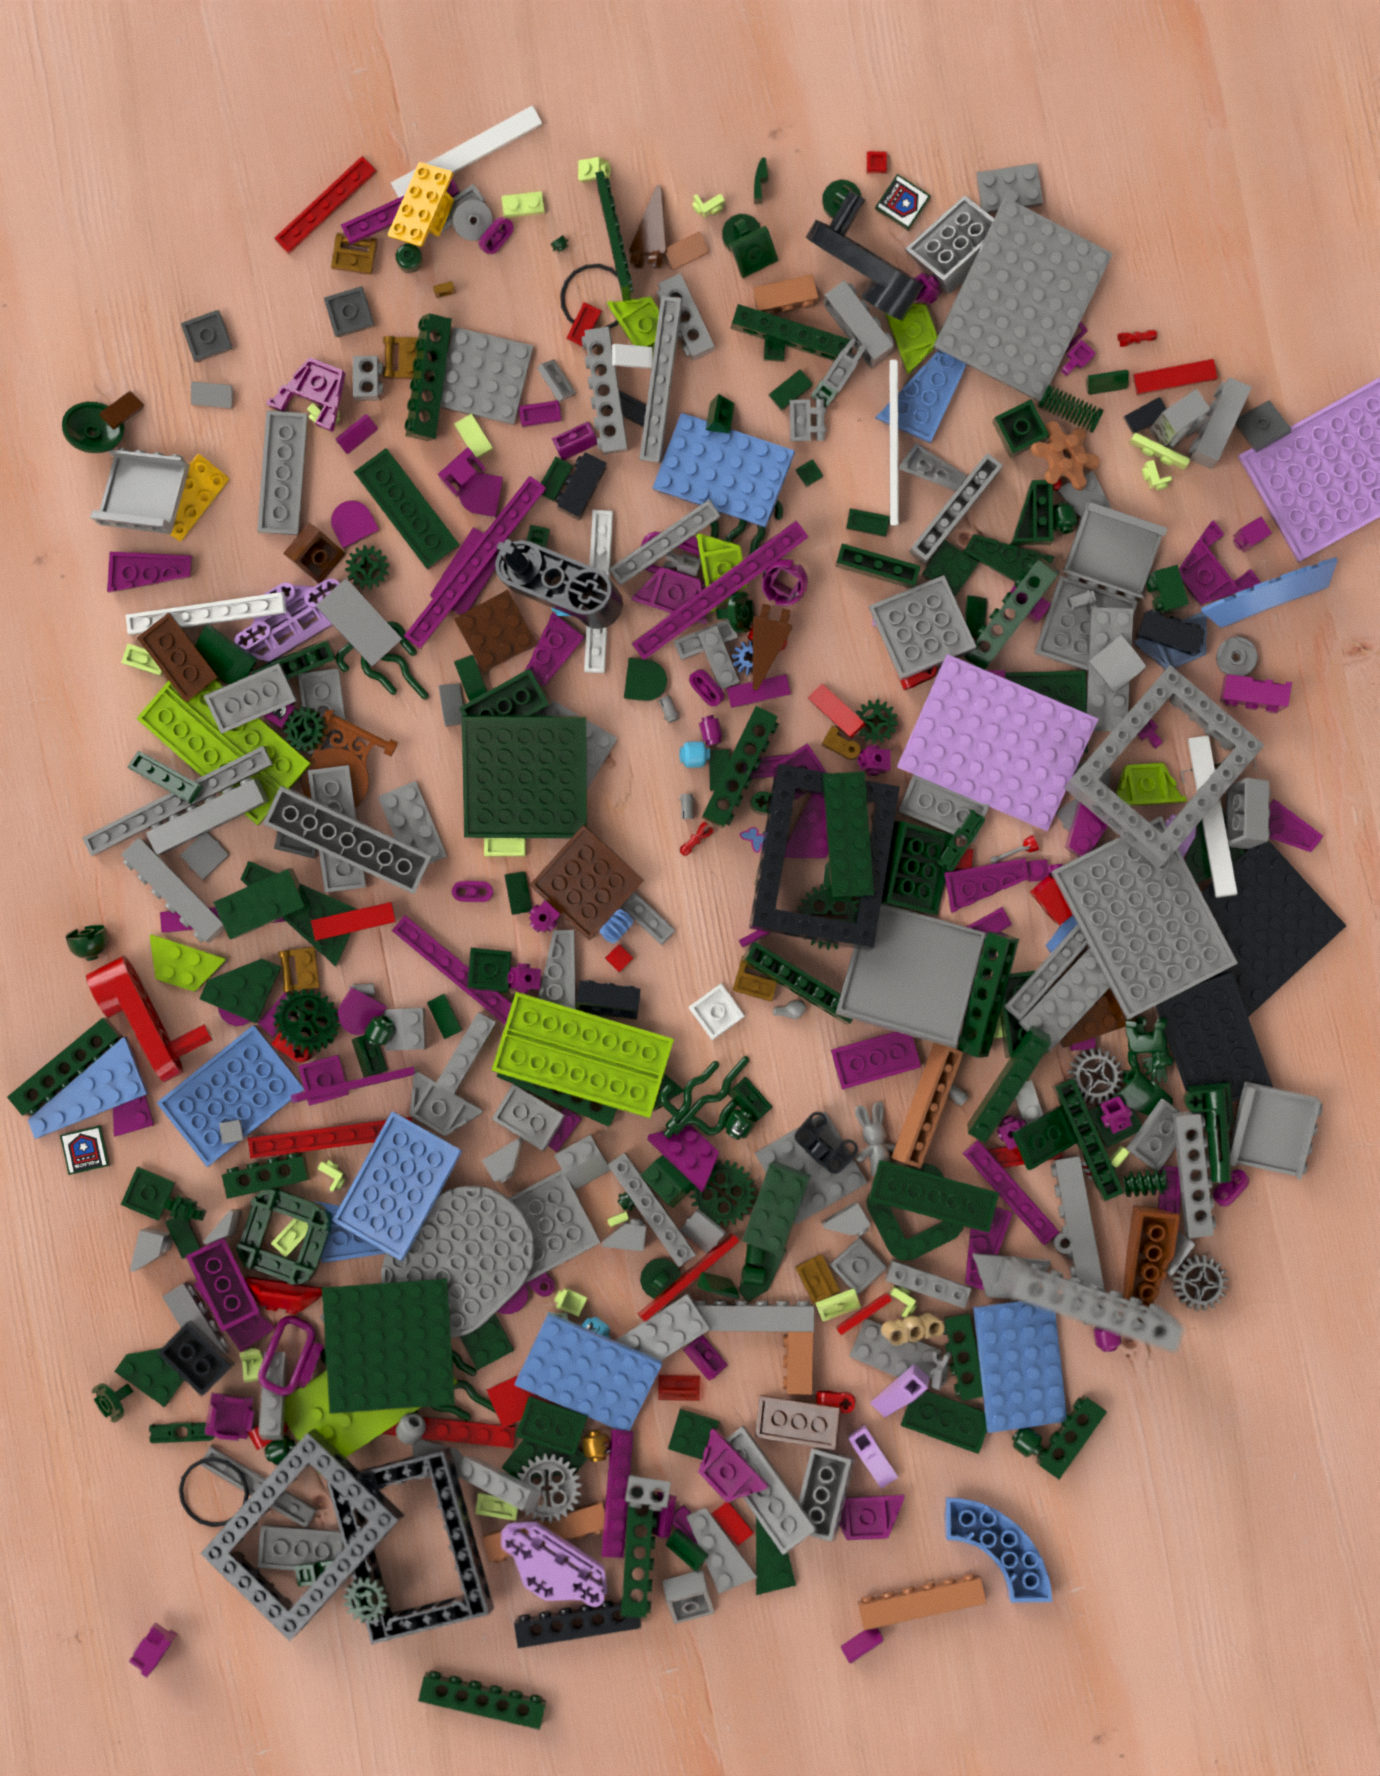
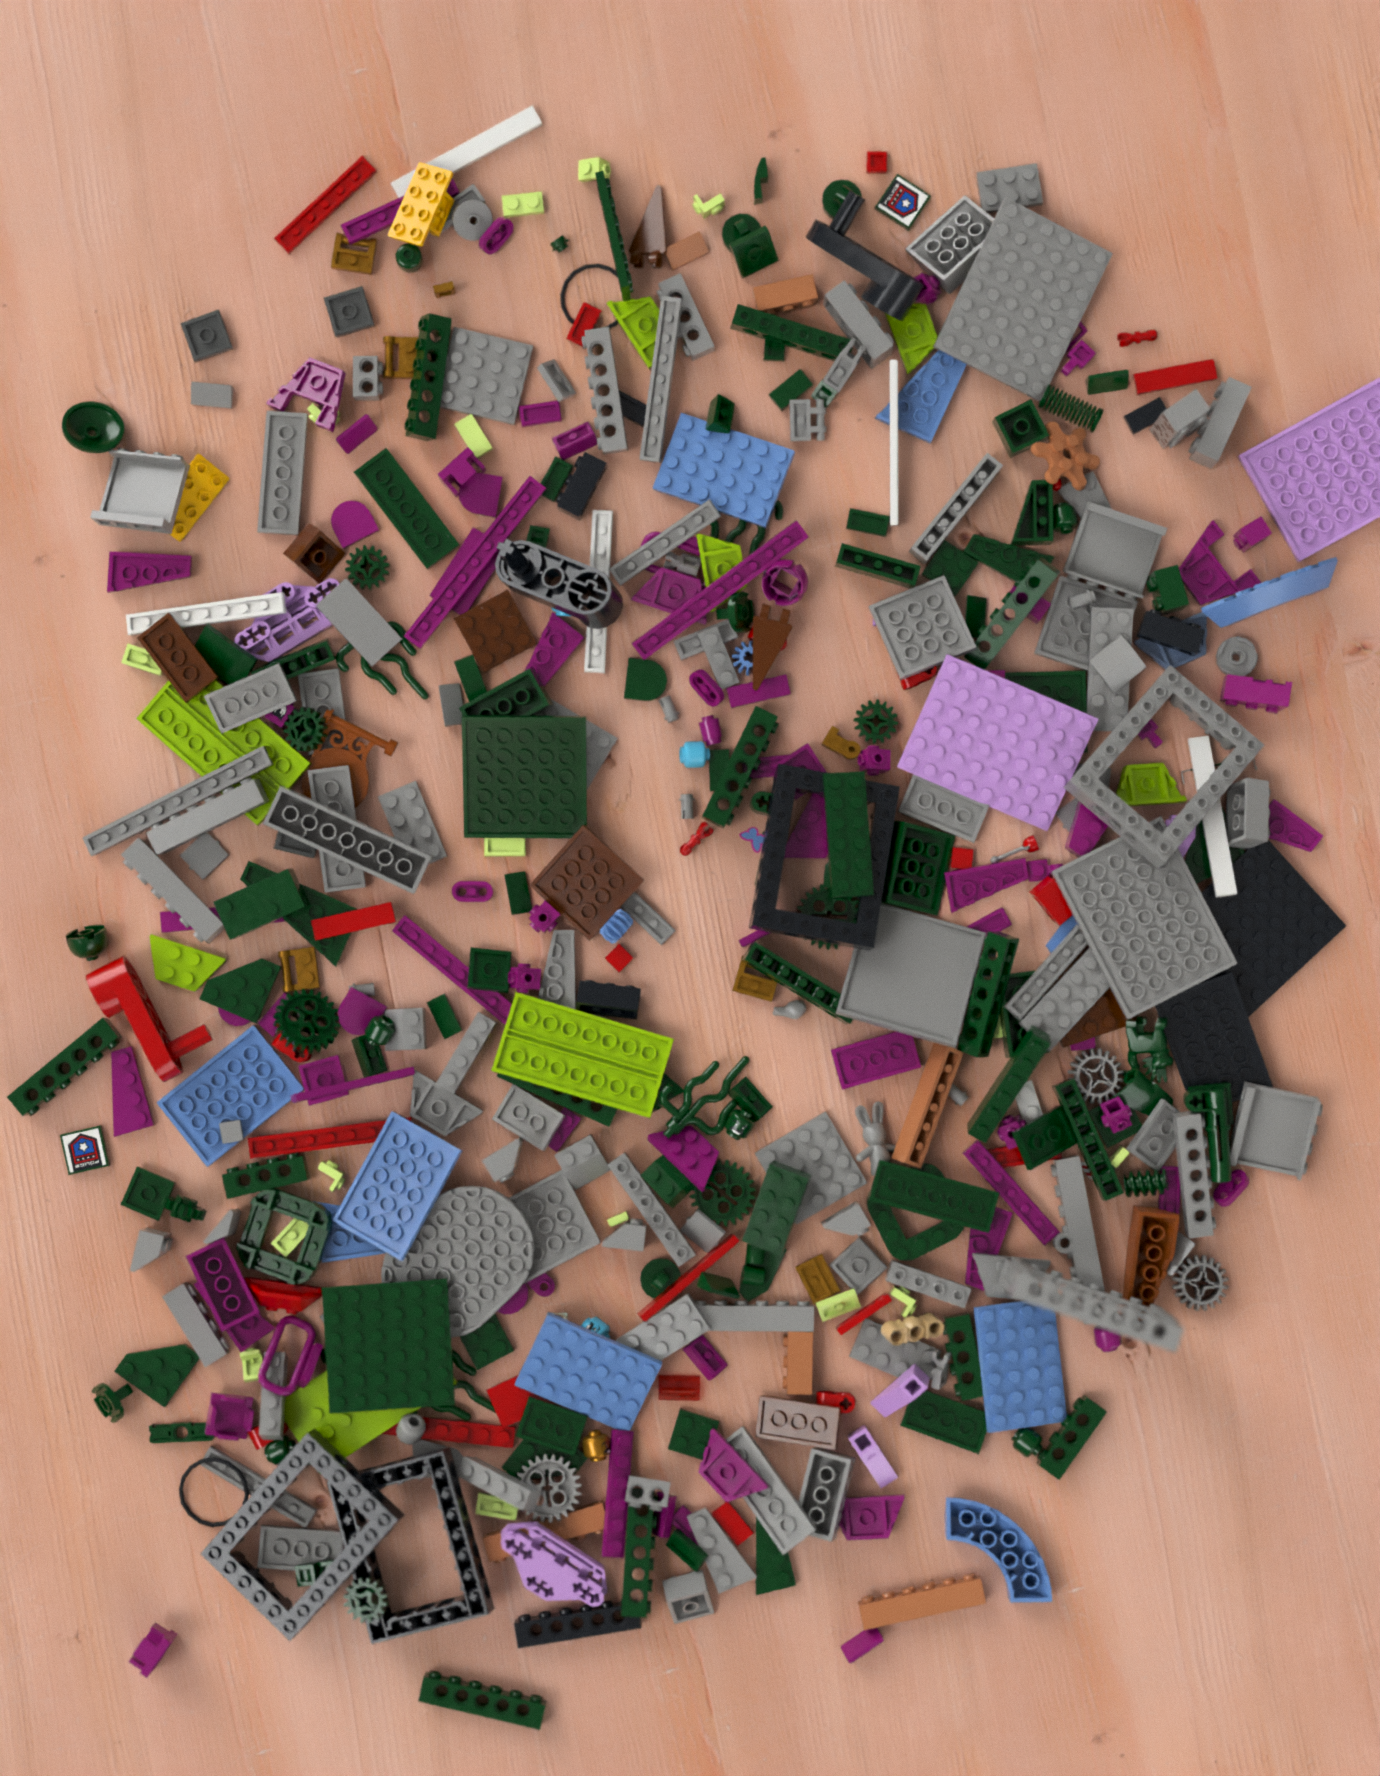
medium blue wing [28,1036,149,1139] -> none
reddish brown tile [99,391,144,430] -> none
tile [127,750,203,805] -> none
black brick [157,1320,235,1397] -> none
dark green tile [165,1217,201,1259] -> none
yellowish green bracket [554,1287,588,1317] -> none
white tile [612,344,652,369] -> none
dark green plate [617,1192,635,1211] -> none
white tile [688,983,745,1040] -> none
black beam [794,1111,858,1174] -> none
dark green tile [795,459,823,488] -> none
tile [808,684,865,738] -> none
light grey wing [898,443,967,491] -> none
dark green piece [937,810,985,871] -> none
yellowish green plate [1129,433,1190,470] -> none
yellowish green bracket [1141,460,1172,490] -> none
dark grey plate [1235,400,1291,452] -> none

